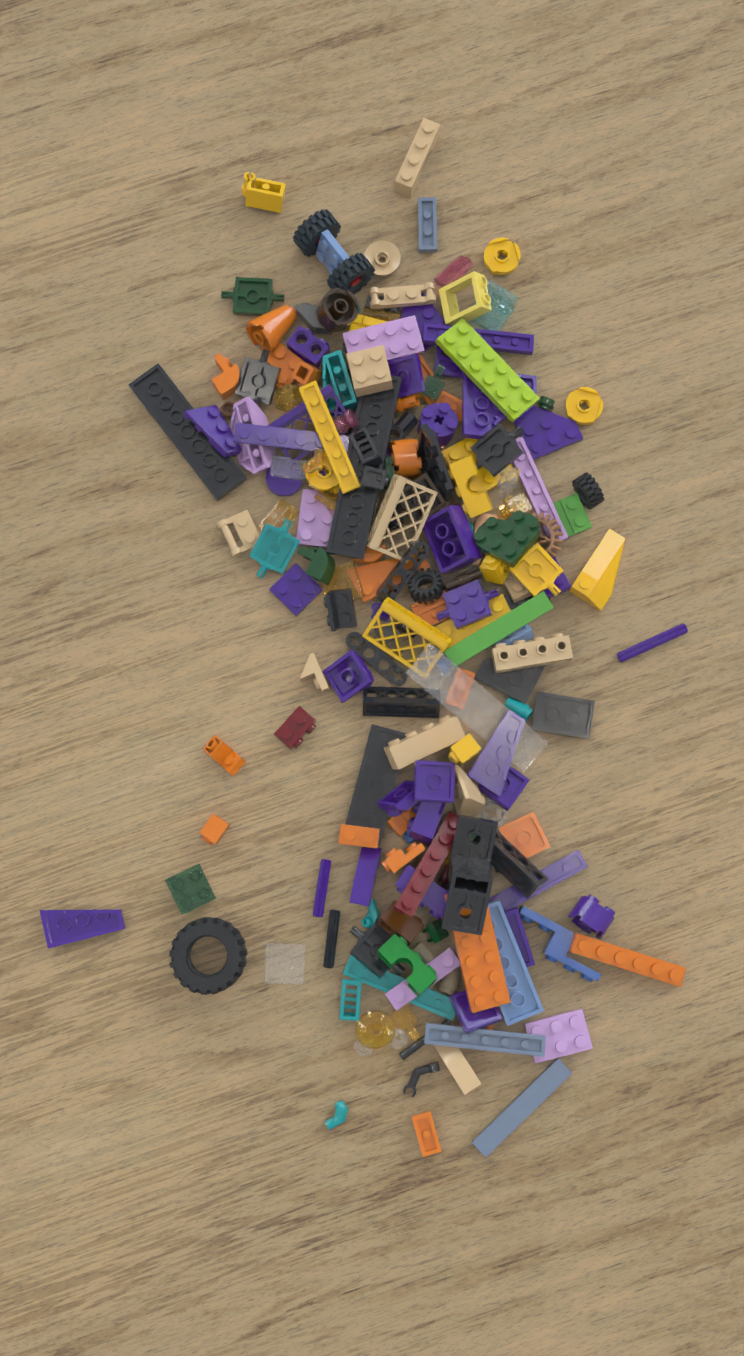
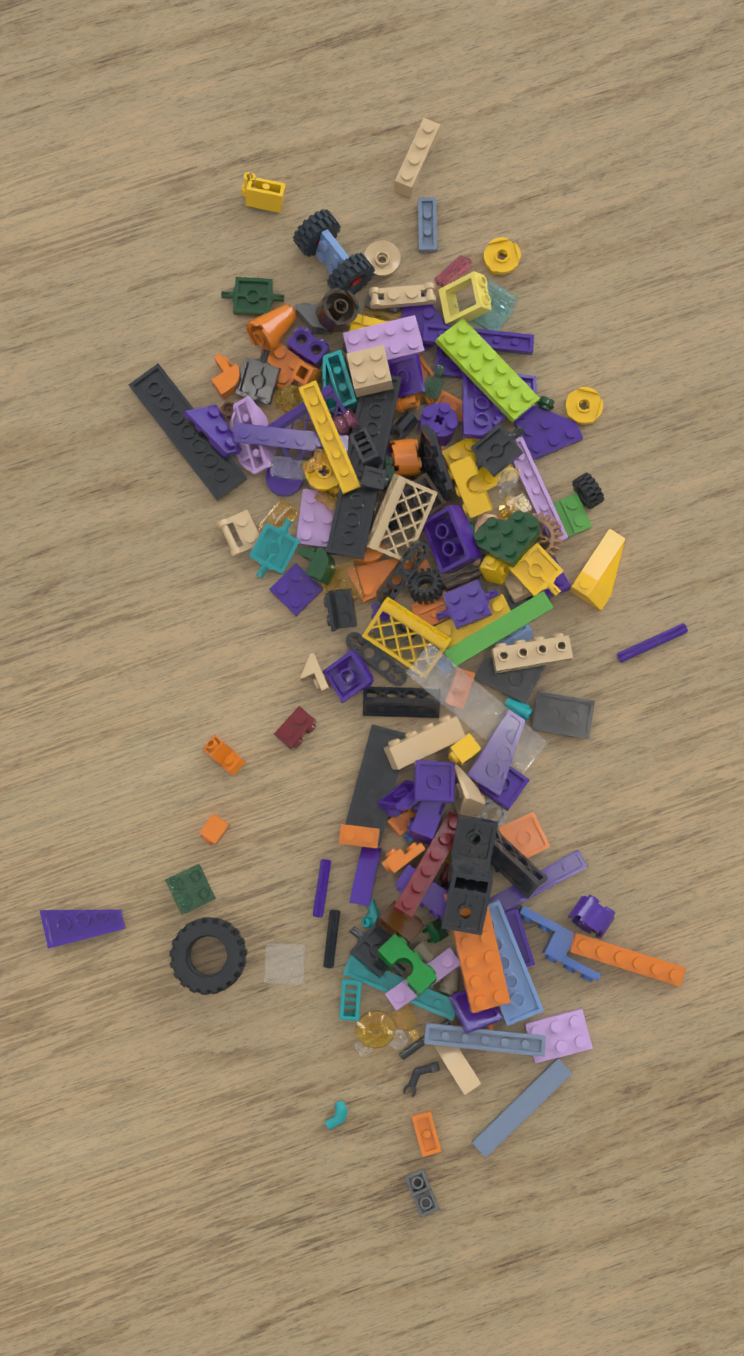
none -> dark grey slope [405,1169,440,1218]

